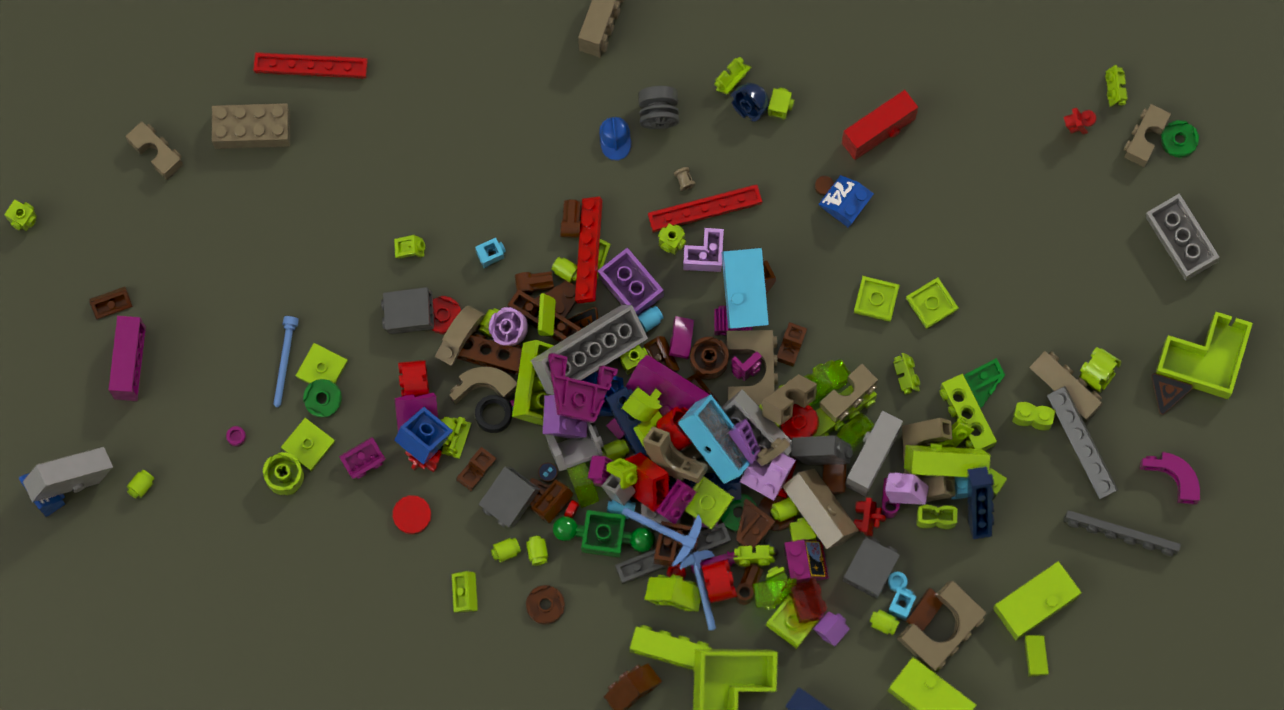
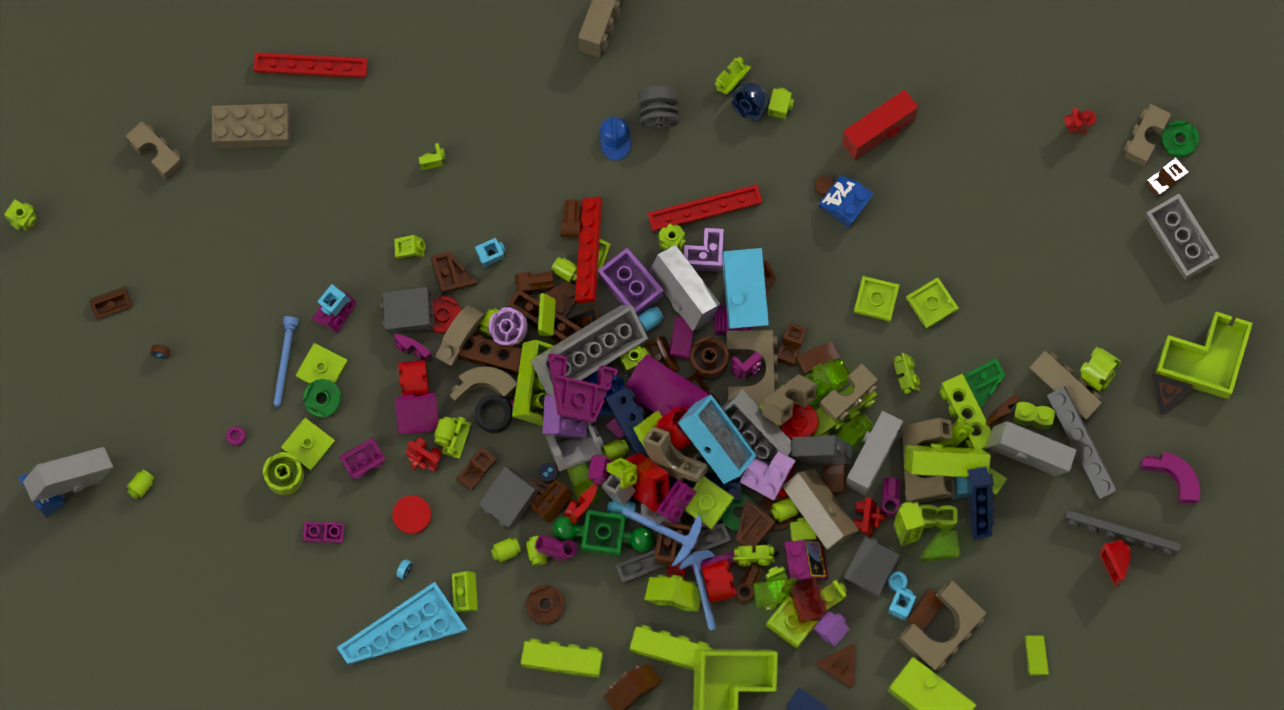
magenta brick [108,316,146,401] -> none
blue slope [394,407,453,465] -> none
lime brick [622,387,662,422] -> none
dark tan bush [673,167,696,191] -> none
medium lavender slope [728,419,761,464] -> none
dark tan plate [756,438,790,466] -> none
lime brick [869,609,900,635] -> none
lavender torso [885,473,929,505] -> none
lime brick [993,561,1082,640] -> none
lime hinge [1105,65,1128,107] -> none
none -> reddish brown tile [150,345,170,359]
none -> magenta slope [302,521,344,543]
none -> magenta bracket [312,291,356,334]
none -> medium azure brick [317,284,351,317]
none -> medium azure wing [337,582,468,665]
none -> magenta slope [394,334,432,362]
none -> medium azure tile [397,559,413,580]
none -> lime bracket [418,143,446,171]
none -> reddish brown wing [430,252,477,293]
none -> lime brick [521,639,603,678]
none -> magenta piece [535,535,577,561]
none -> red slope [570,483,598,524]
none -> light grey brick [649,245,720,331]
none -> reddish brown slope [795,341,840,375]
none -> lime bracket [815,580,847,611]
none -> reddish brown piece [816,644,855,688]
none -> lime brick [893,502,925,547]
none -> clear neon green slope [920,528,960,563]
none -> reddish brown slope [986,394,1020,426]
none -> light grey brick [986,421,1076,476]
none -> red slope [1099,540,1131,588]
none -> slope [1145,158,1188,197]

